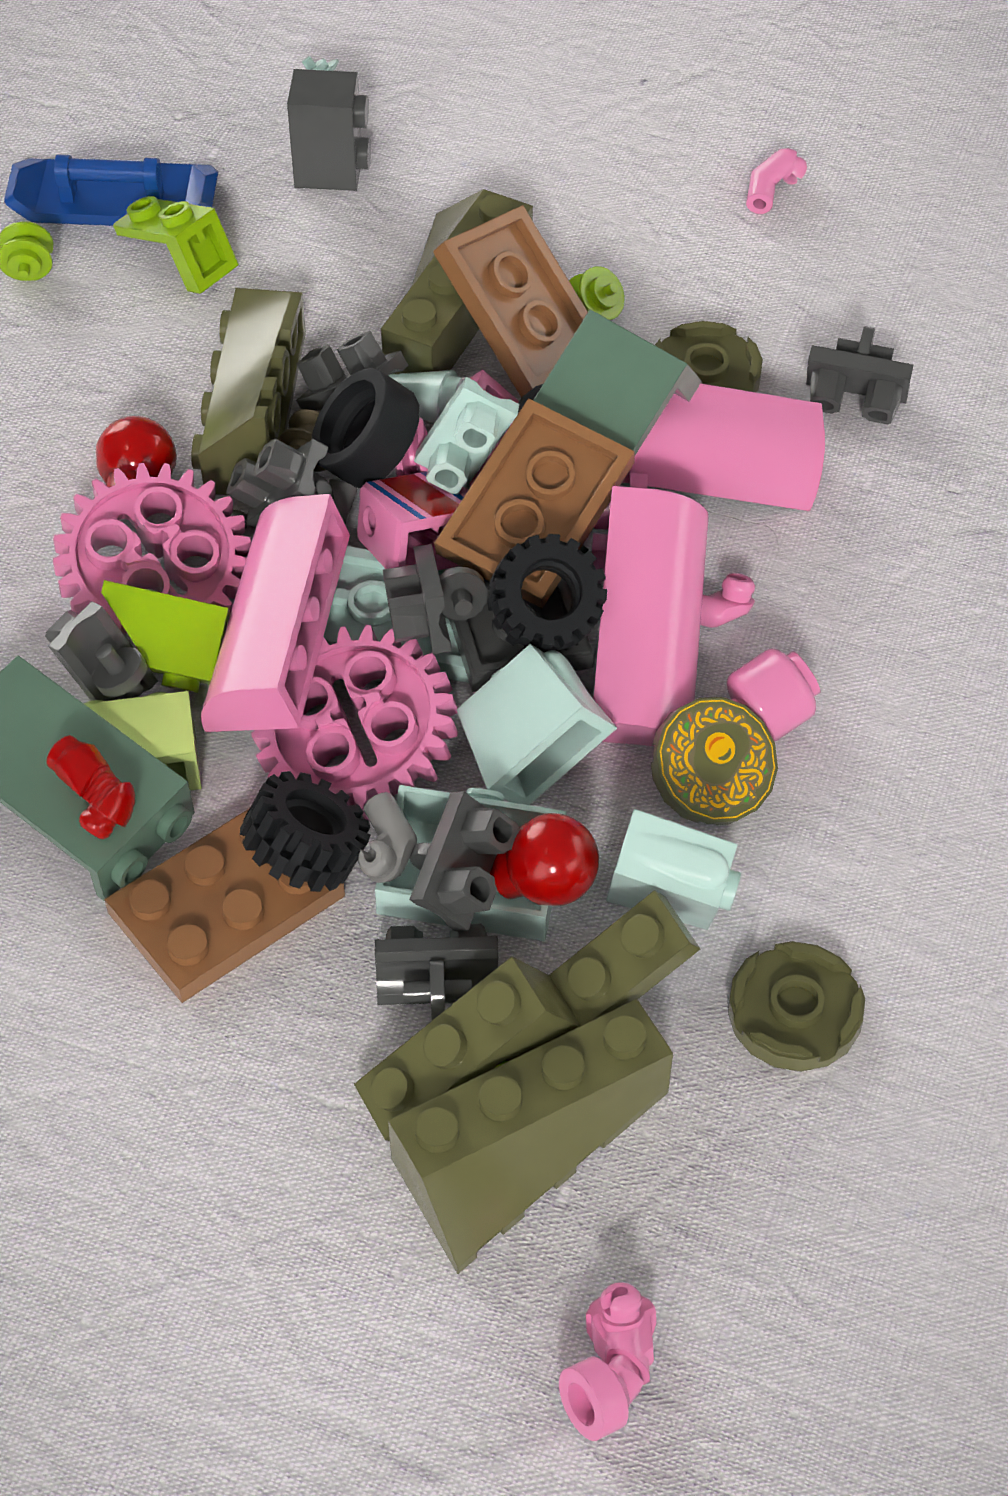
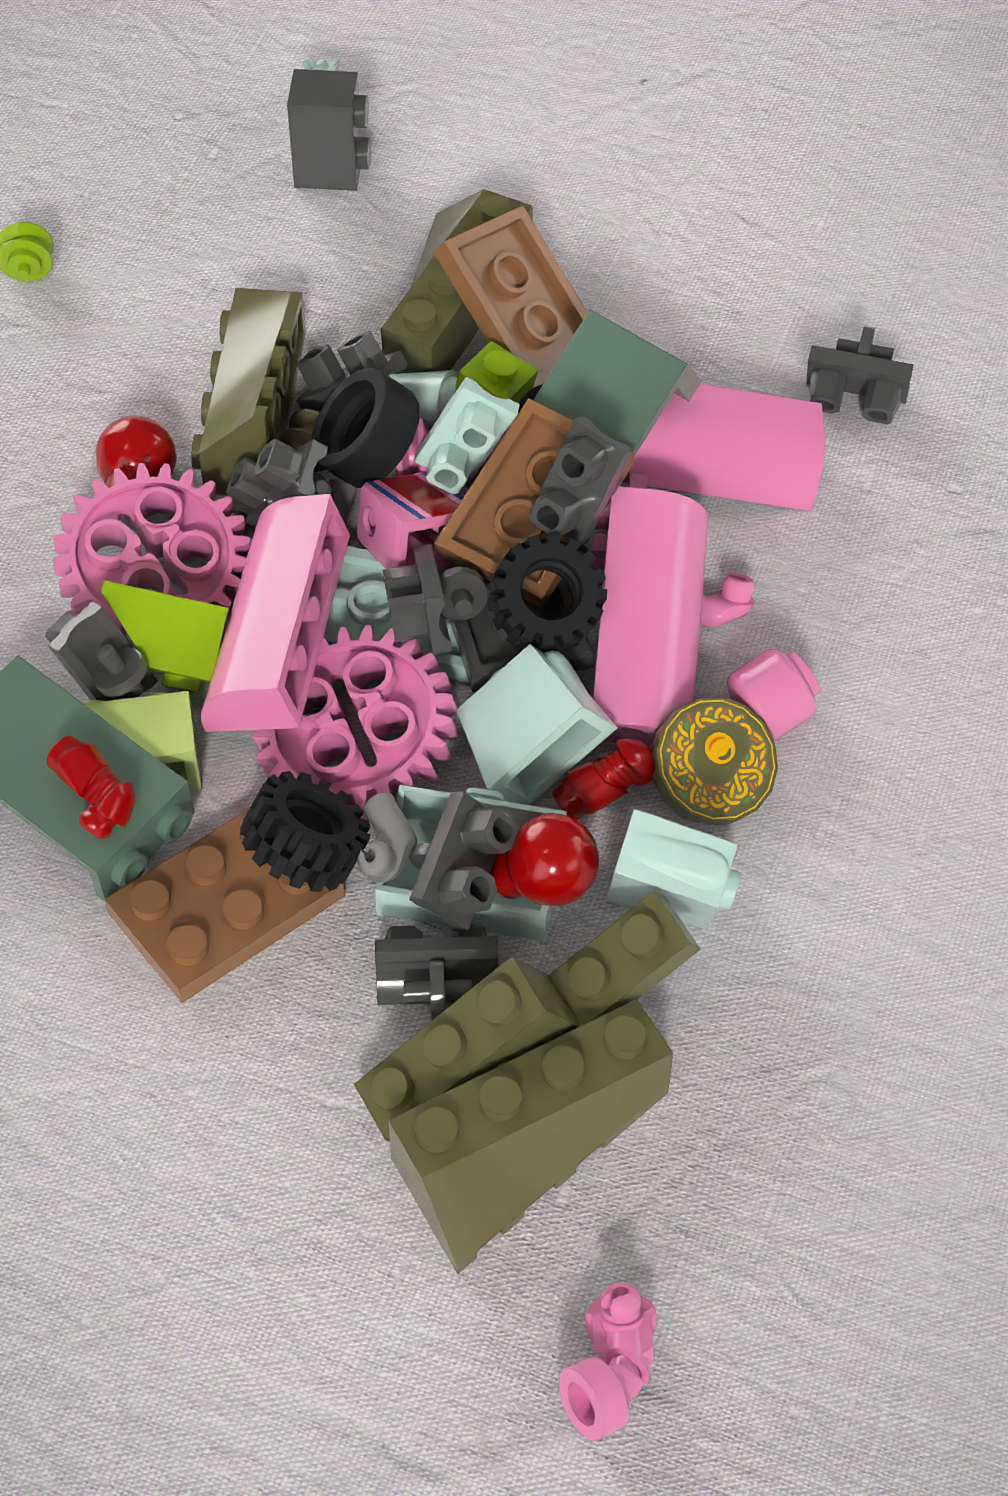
blue piece [4,154,218,226] -> none
lime bracket [113,196,239,294] -> none
lime wheel [569,266,625,320] -> none
olive tile [655,321,763,393] -> none
olive tile [728,941,865,1072] -> none
bright pink arm [746,148,807,214] -> none
none -> lime plate [455,341,538,403]
none -> dark grey hips [529,416,633,547]
none -> red arm [552,739,655,821]

